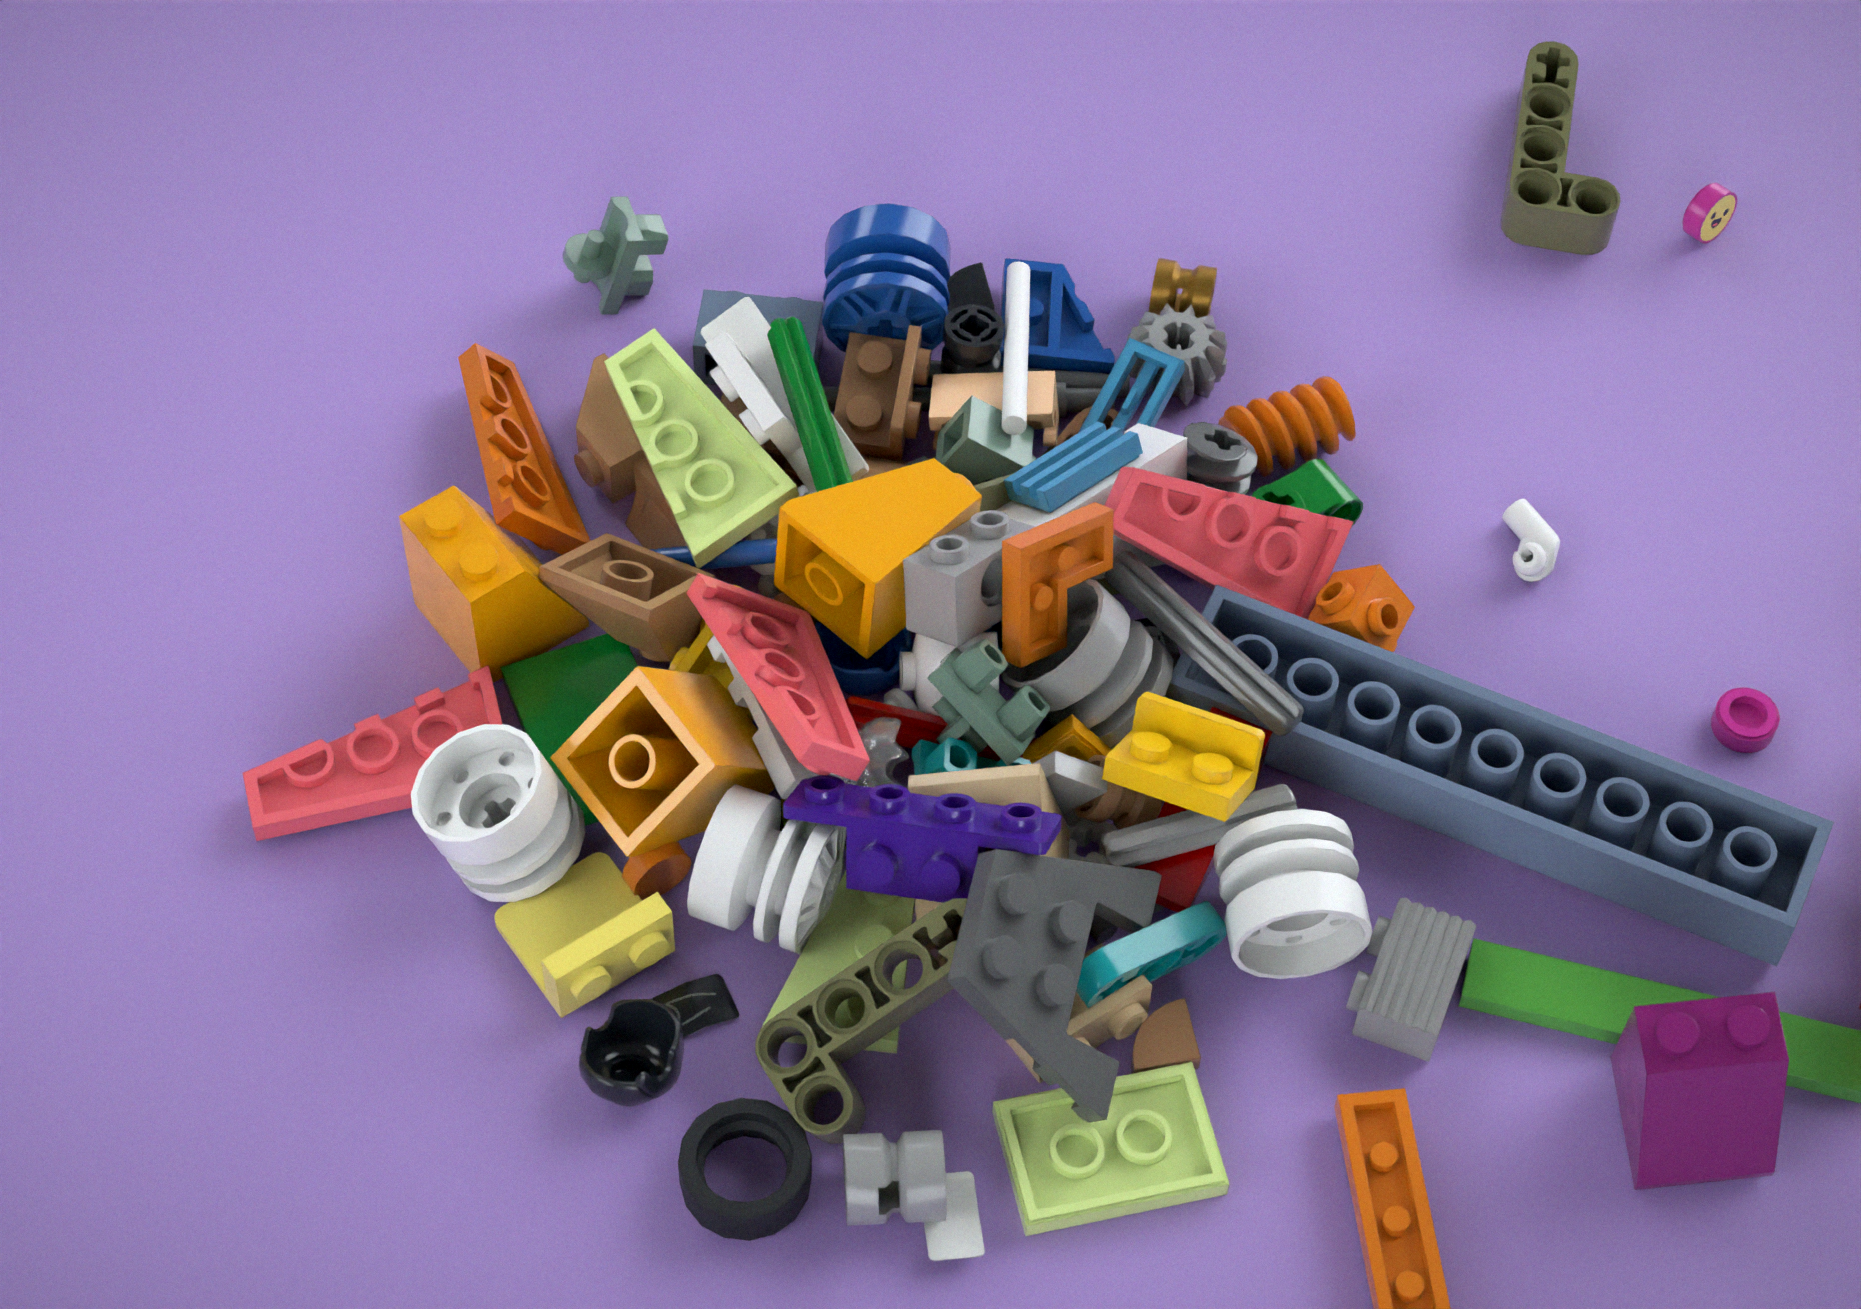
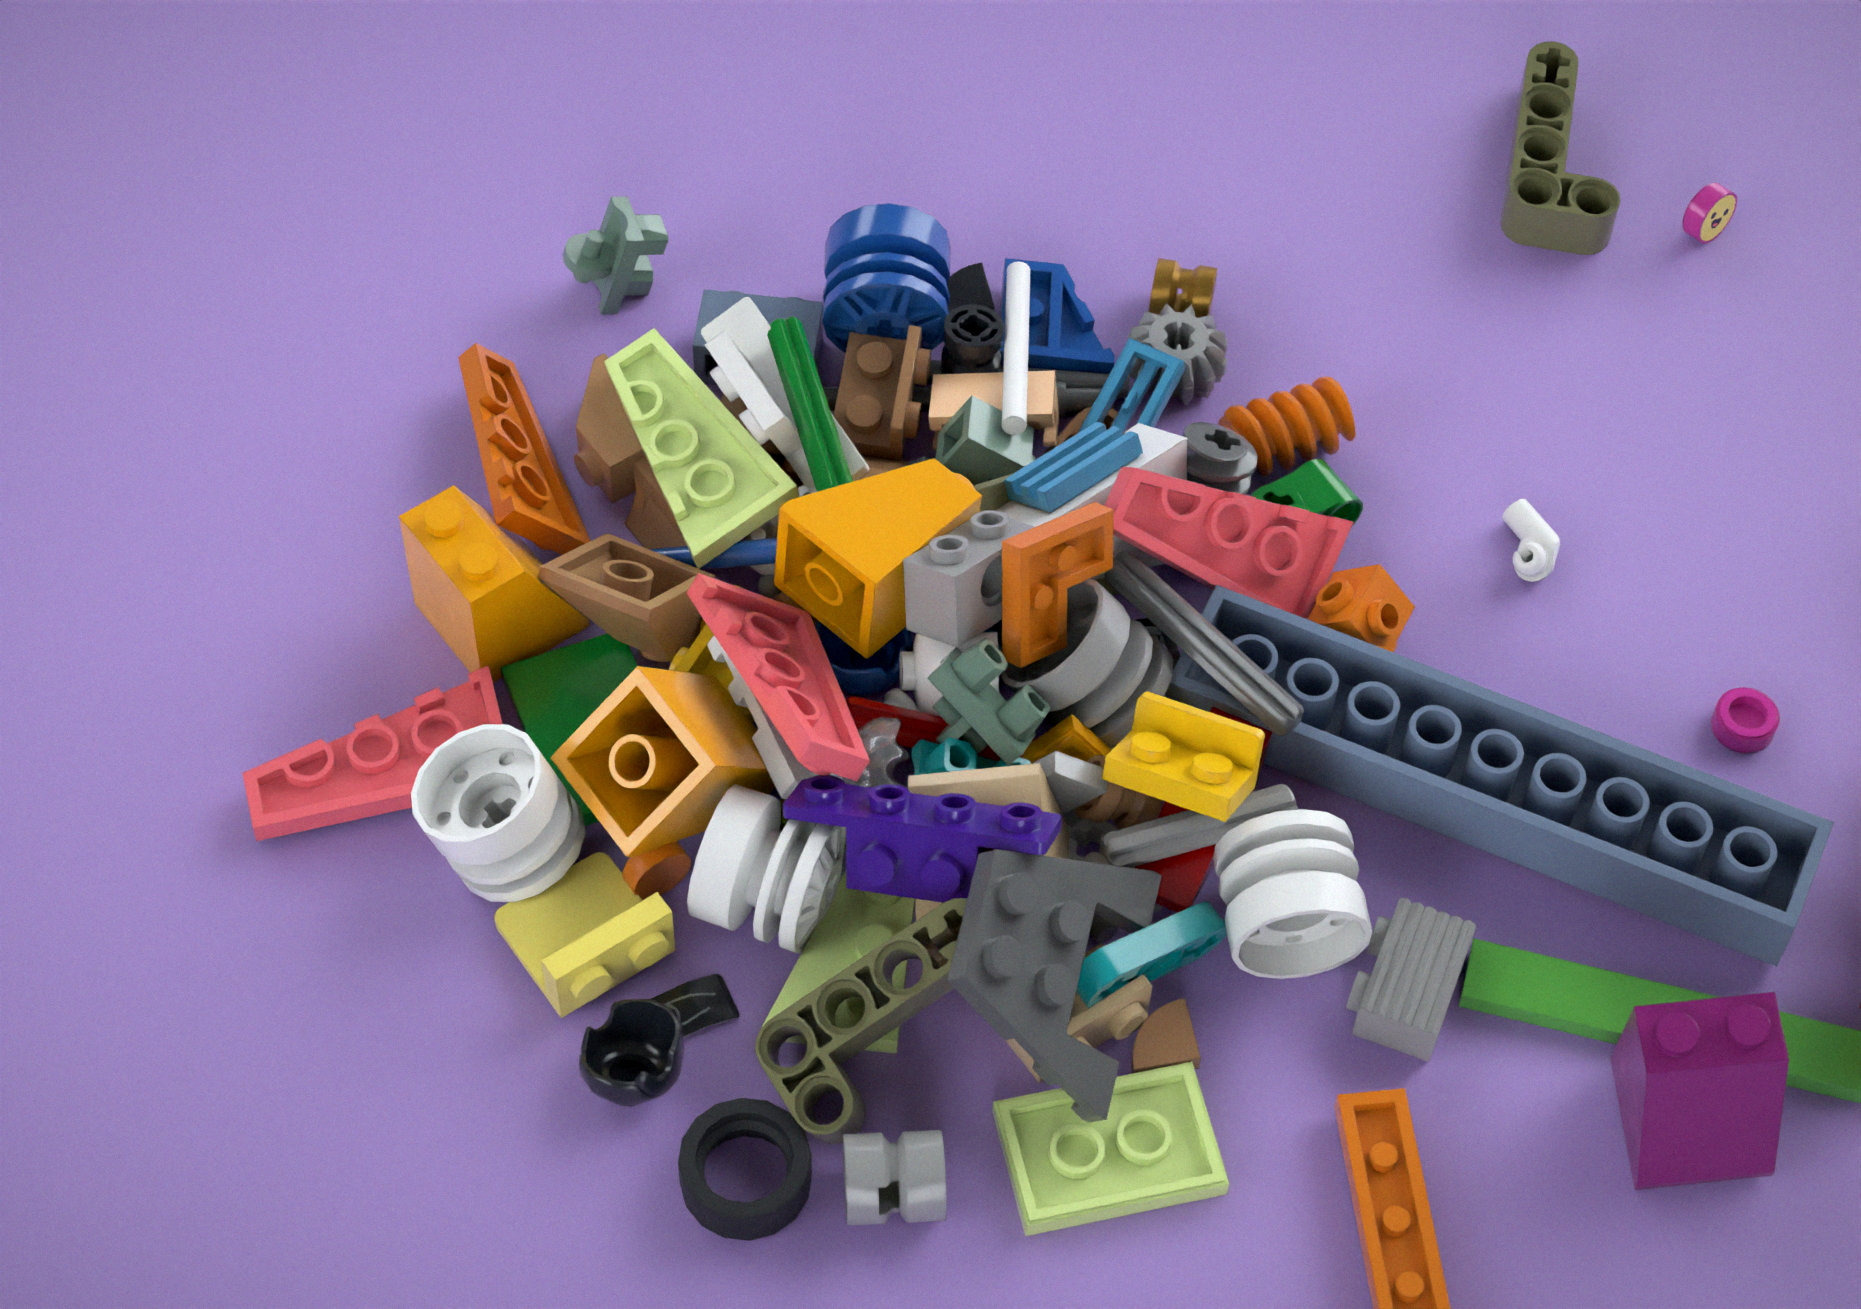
white sticker [924,1171,985,1261] -> none

